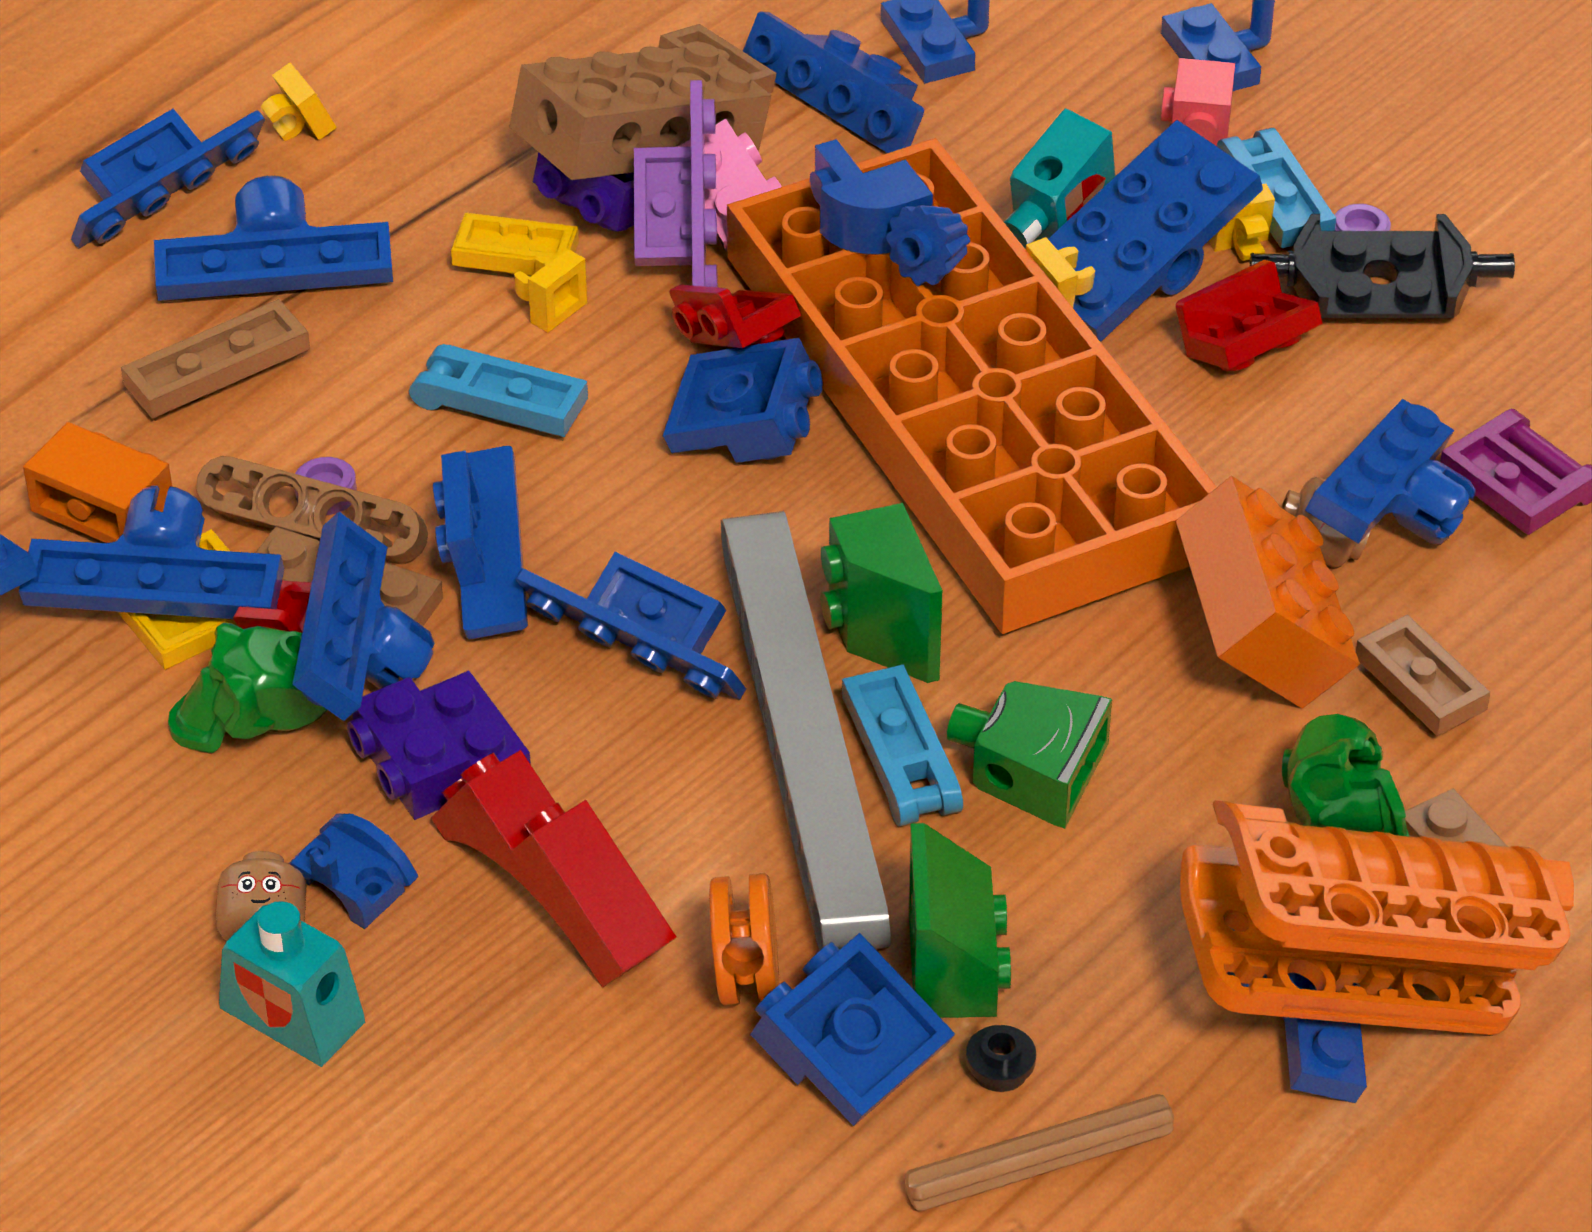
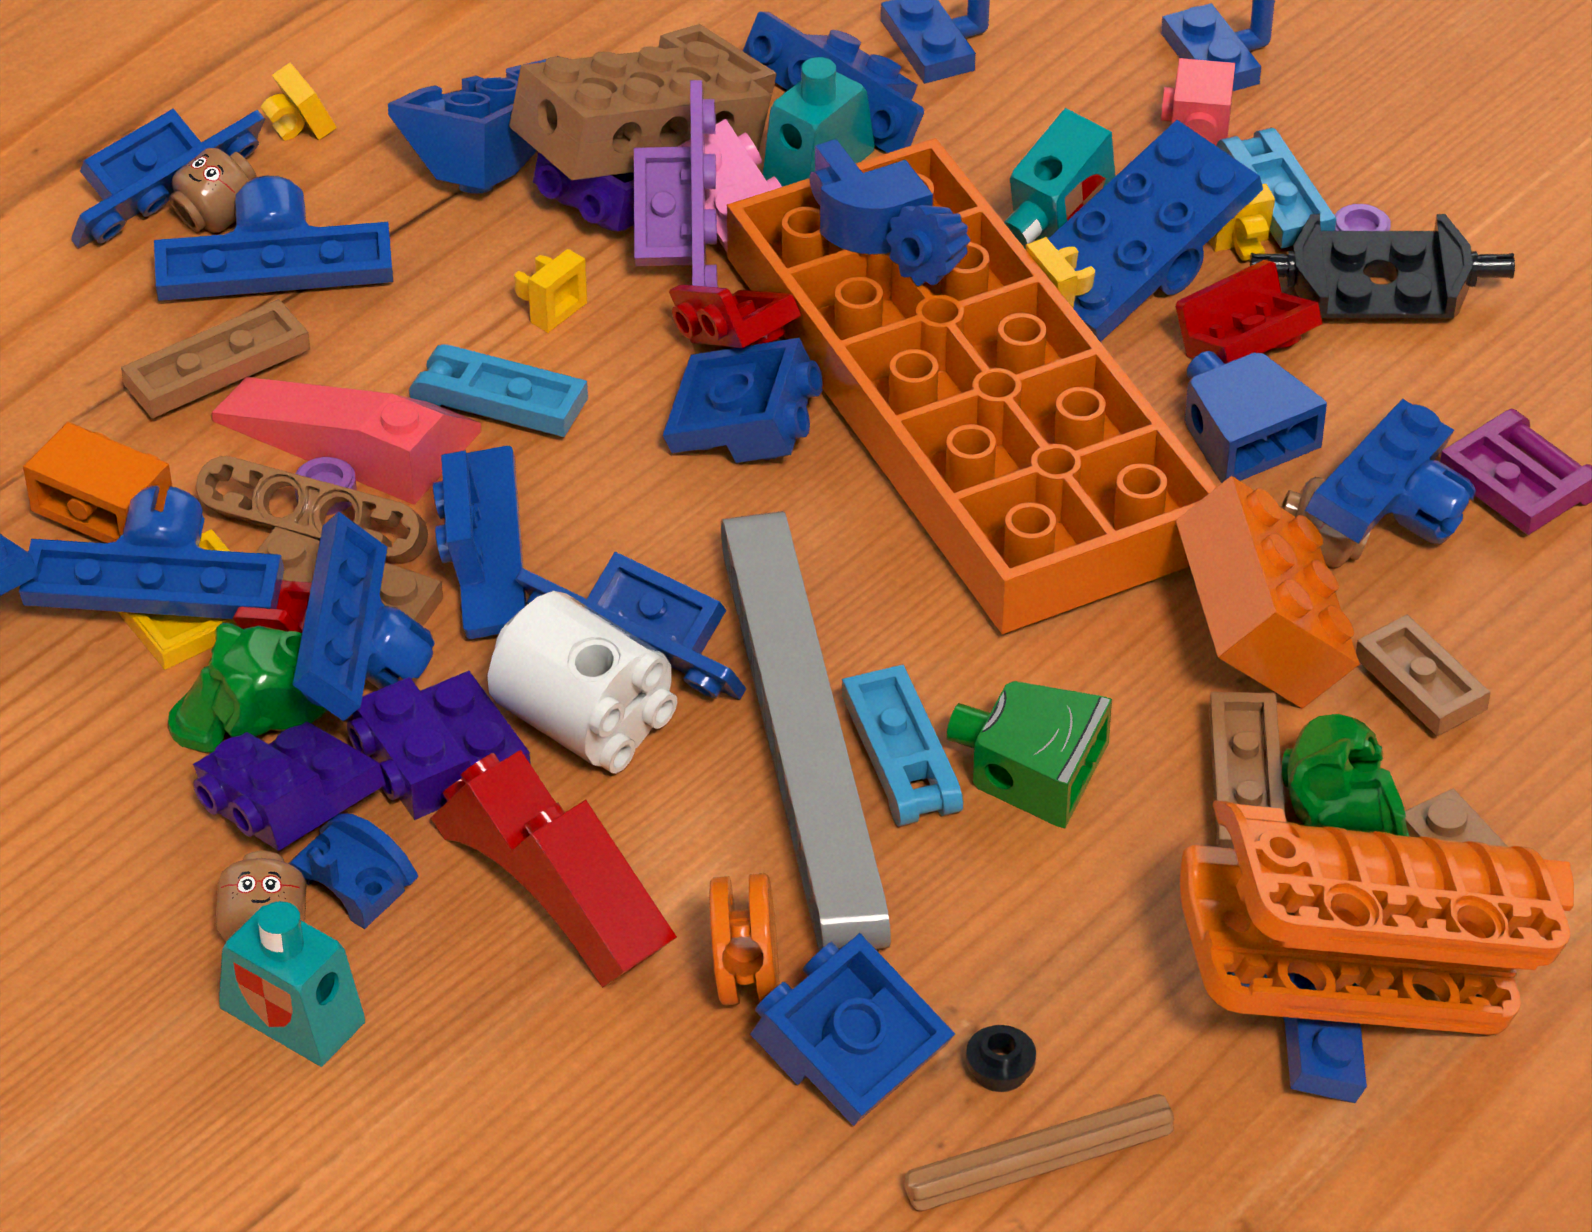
yellow plate [451,213,579,276] -> none
green slope [820,503,943,683] -> none
green slope [908,823,1011,1018] -> none
none -> medium nougat head [169,148,257,234]
none -> dark purple plate [193,721,386,851]
none -> coral wedge [212,377,481,505]
none -> blue wedge [388,56,569,193]
none -> white cylinder [487,591,678,773]
none -> teal torso [763,57,874,187]
none -> blue torso [1185,351,1327,483]
none -> medium nougat plate [1209,692,1285,849]

